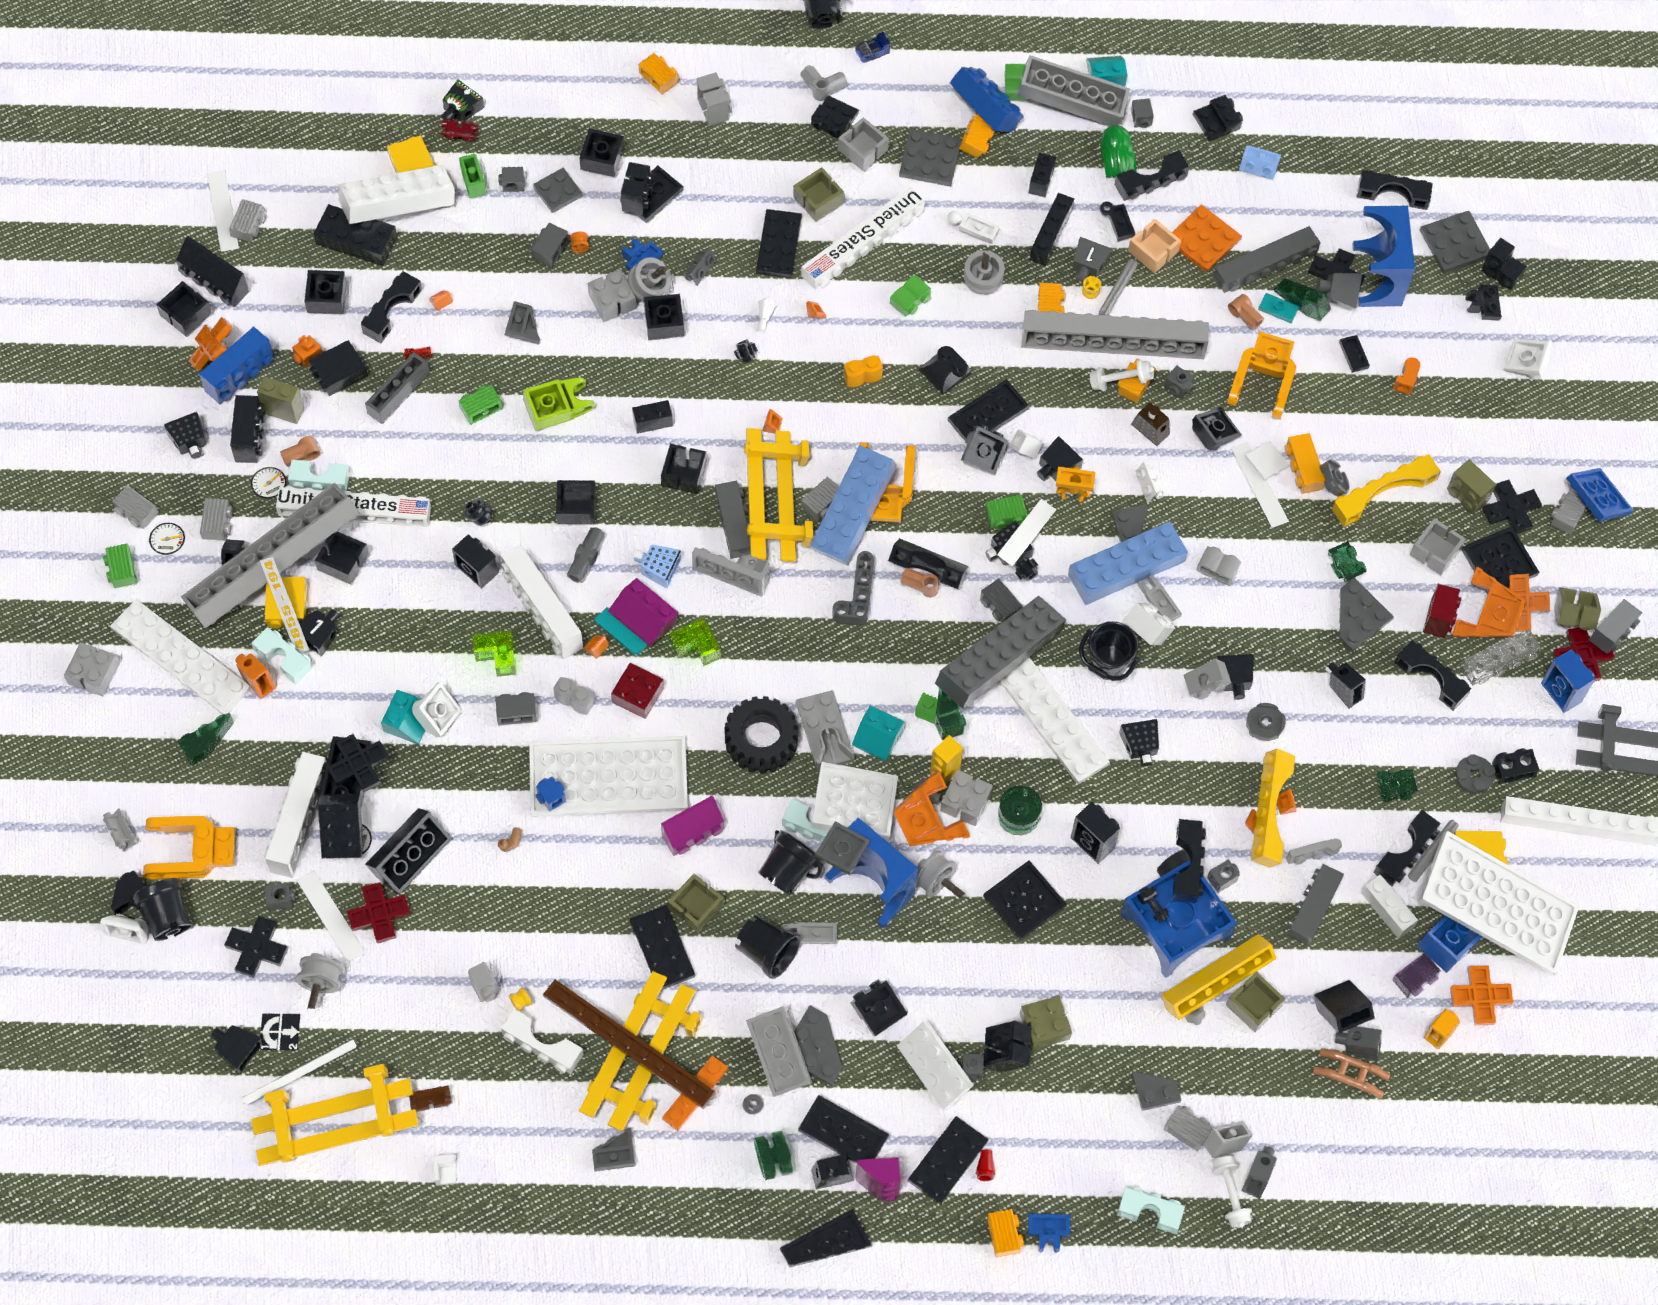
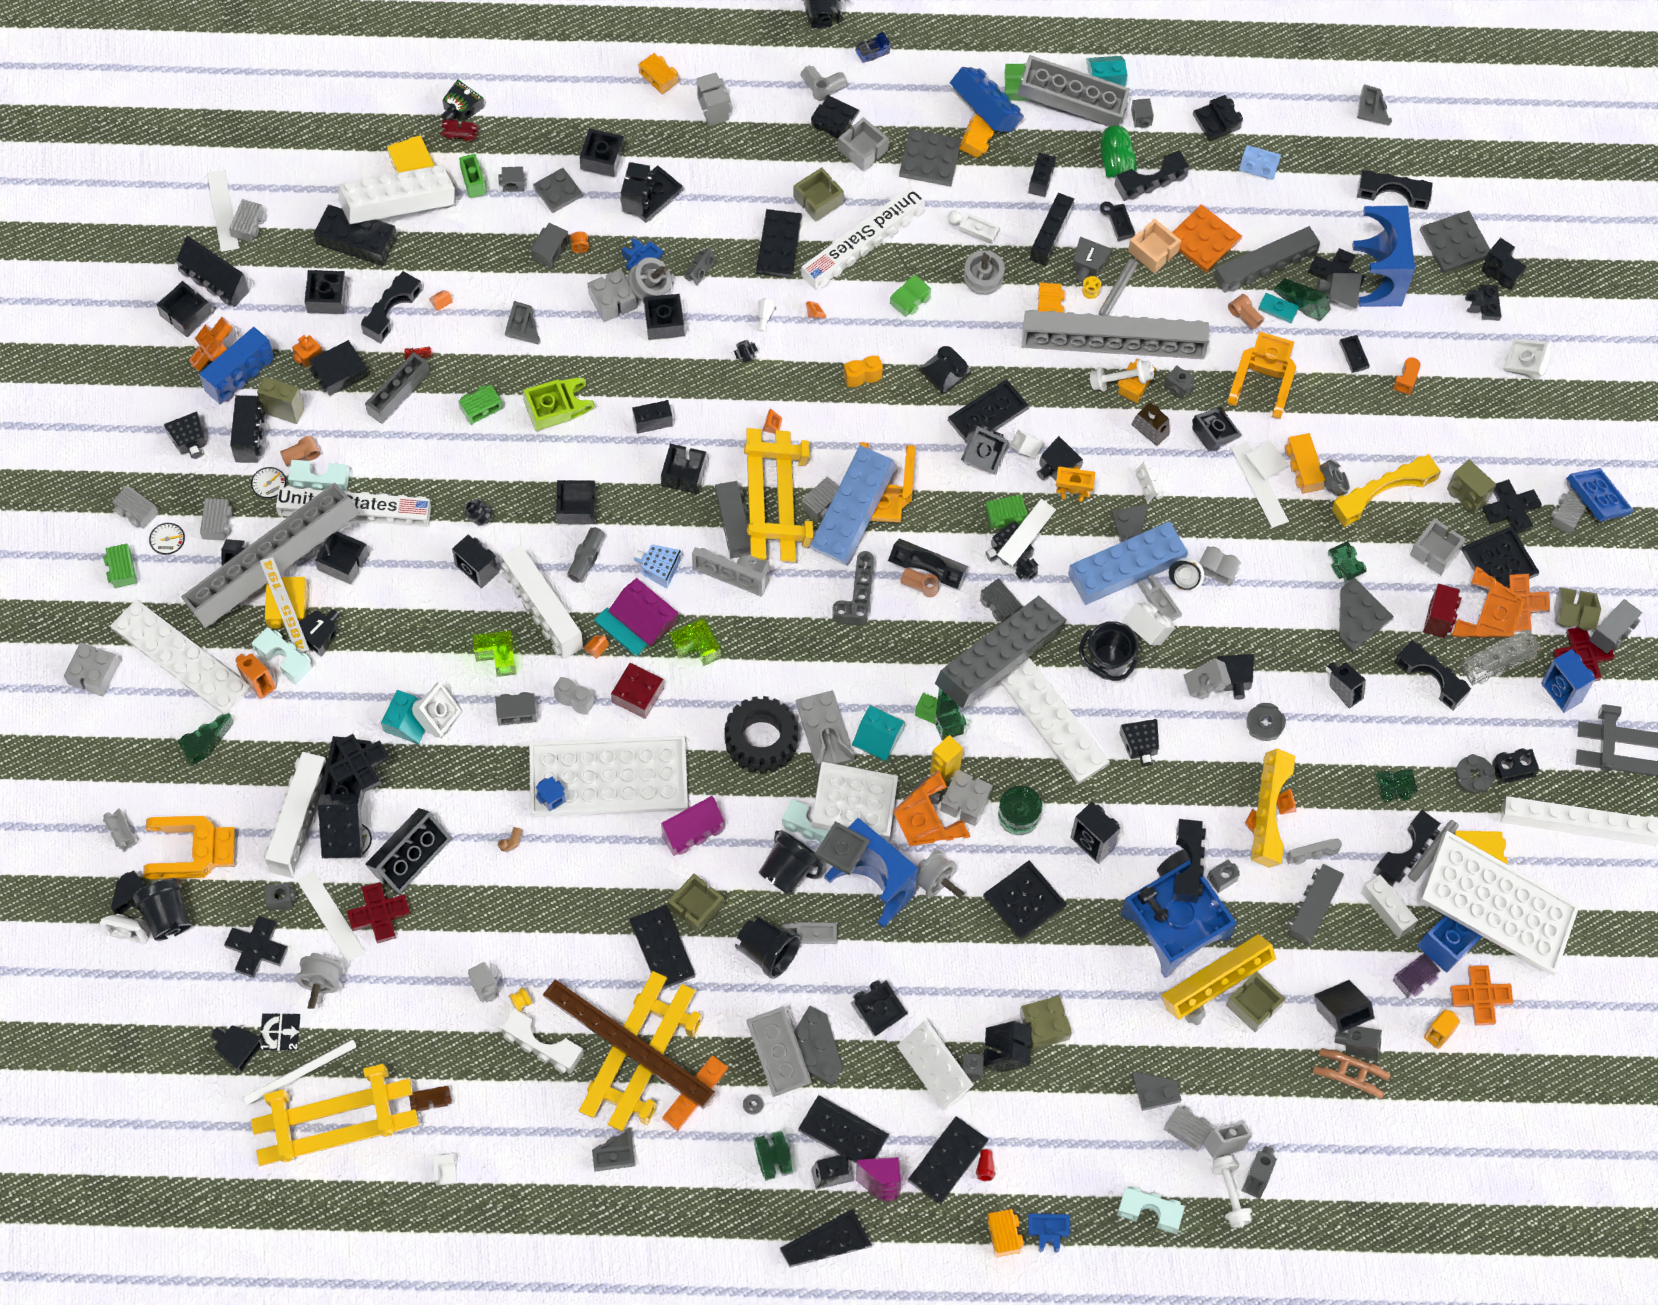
none -> white piece [1168,557,1204,591]
none -> dark grey wing [1357,84,1392,126]

